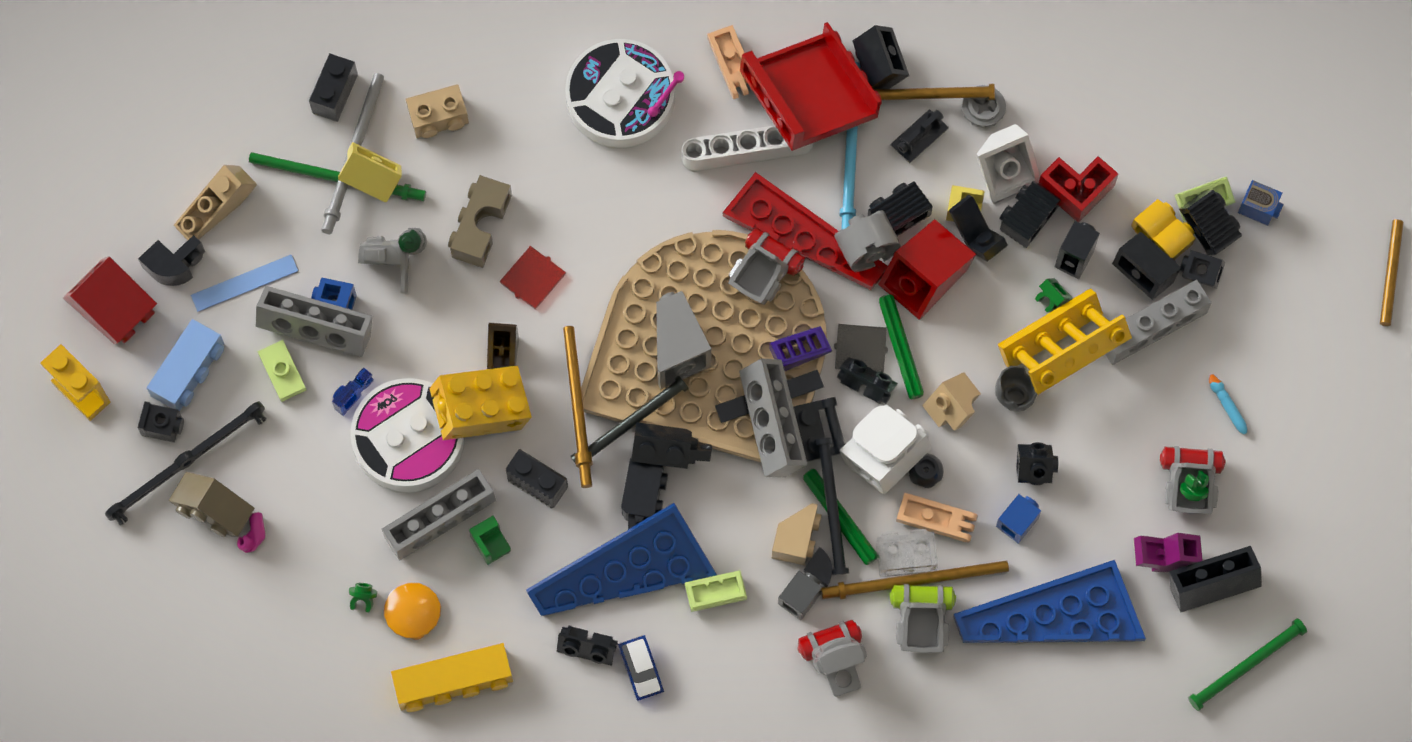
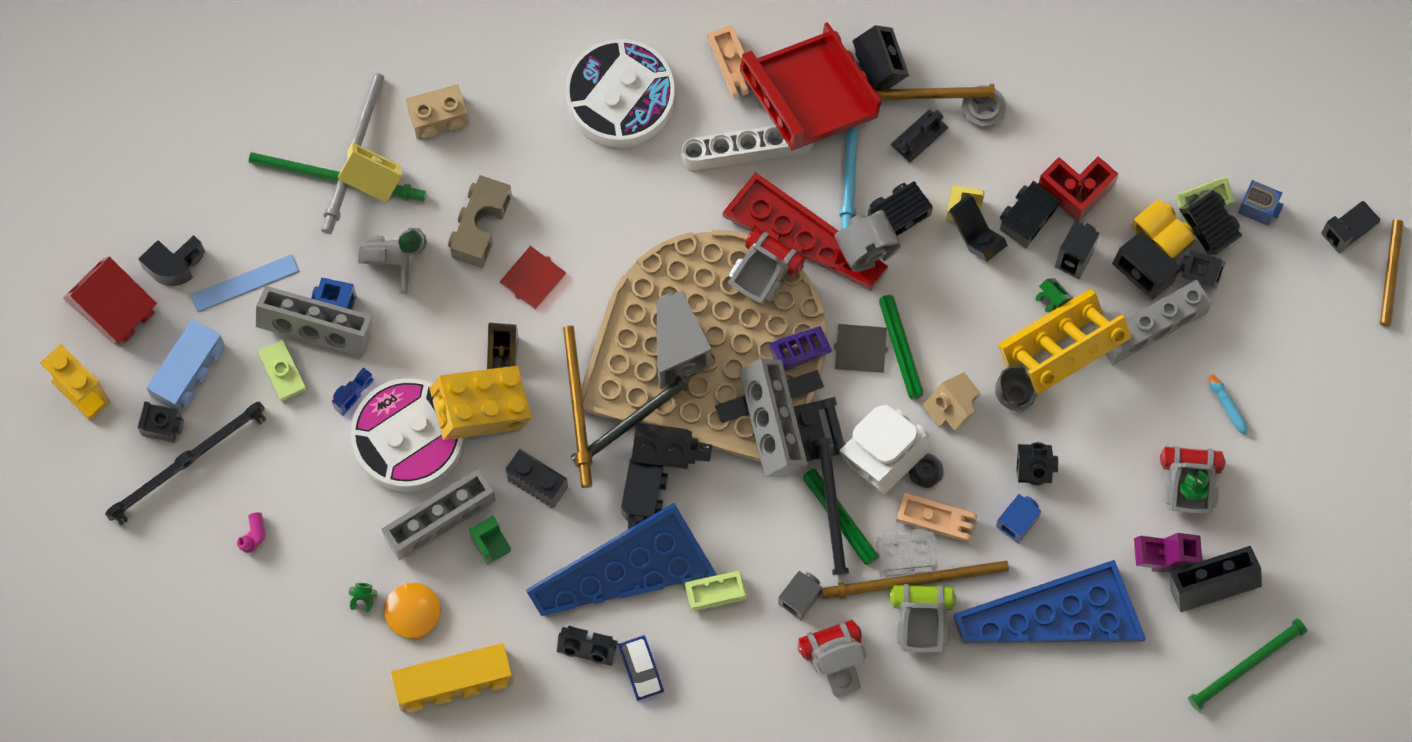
dark tan brick [168,472,255,537] -> none
tan slope [174,165,257,240] -> none
black brick [309,53,358,122] -> none
dark pink hinge [648,71,684,117] -> none
tan slope [771,503,822,565] -> none
black tile [803,547,832,587] -> none
black hinge [837,357,898,404] -> none
red slope [878,219,976,320] -> none
white slope [977,124,1040,203] -> none
none -> black bracket [1321,201,1380,254]

